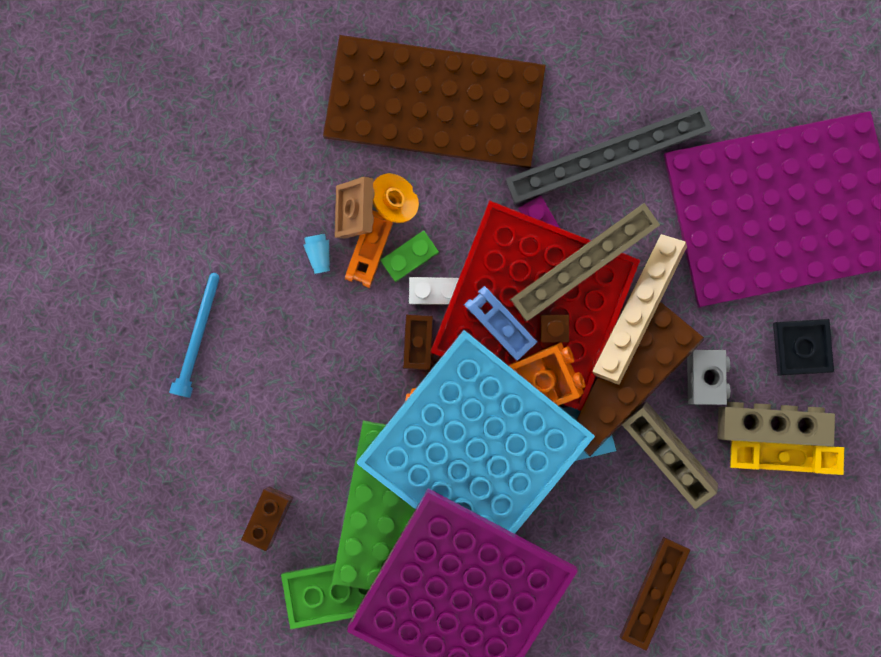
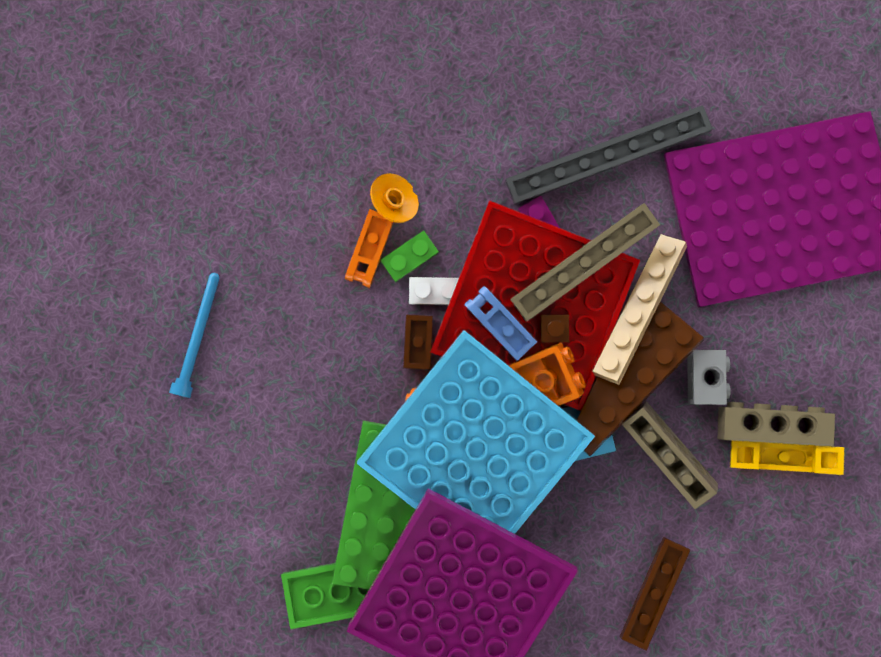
reddish brown brick [241,487,293,551] -> none
medium azure cone [303,234,330,274] -> none
reddish brown plate [323,35,546,168] -> none
medium nougat plate [335,177,375,239] -> none
black plate [773,319,834,376] -> none

